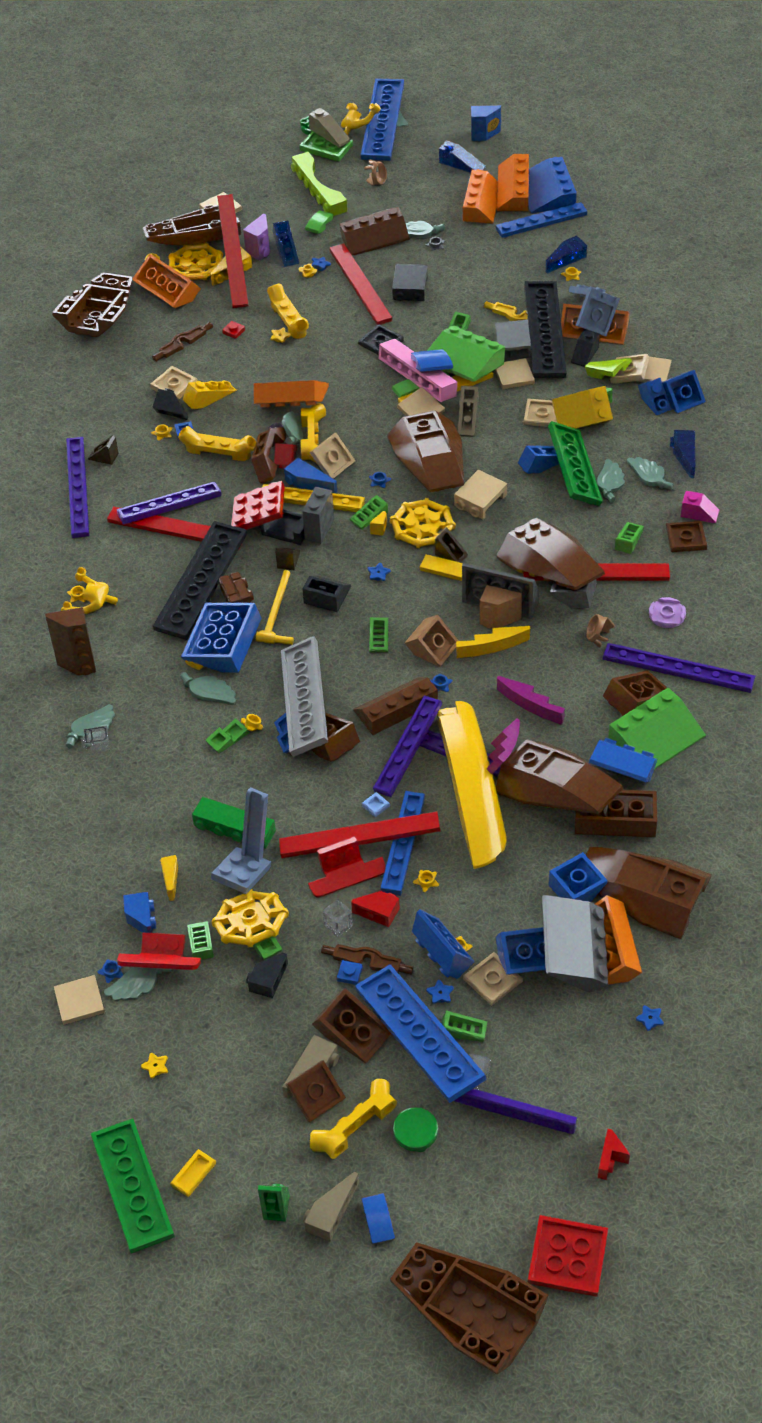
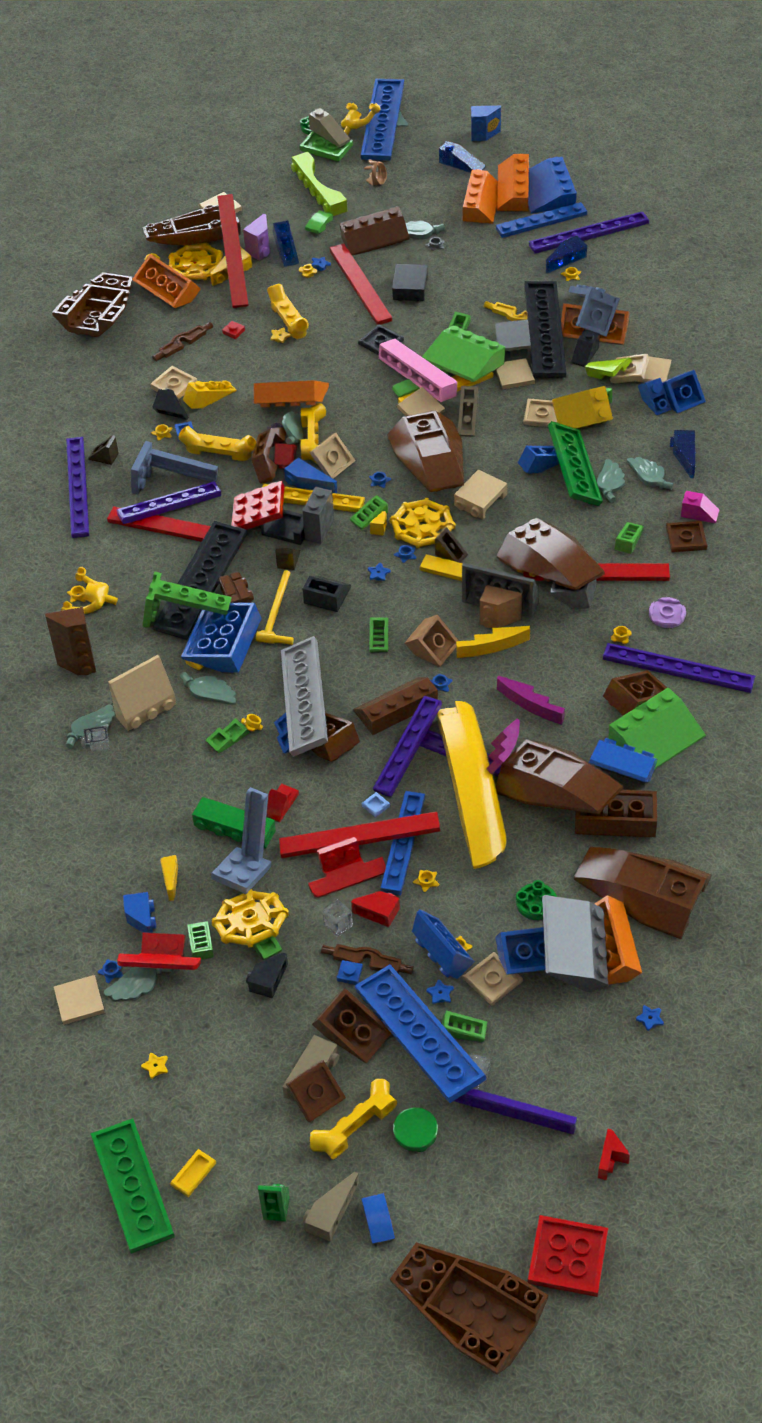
blue slope [411,349,453,372] -> none
blue slope [549,852,608,902] -> none
medium nougat piece [586,614,615,647] -> none
none -> tan slope [108,655,176,731]
none -> sand blue bracket [131,441,218,494]
none -> bright green bracket [142,572,232,627]
none -> red slope [266,783,299,823]
none -> blue plate [394,545,417,563]
none -> green tile [516,880,557,920]
none -> dark purple tile [529,211,649,254]
none -> yellow plate [611,626,632,644]

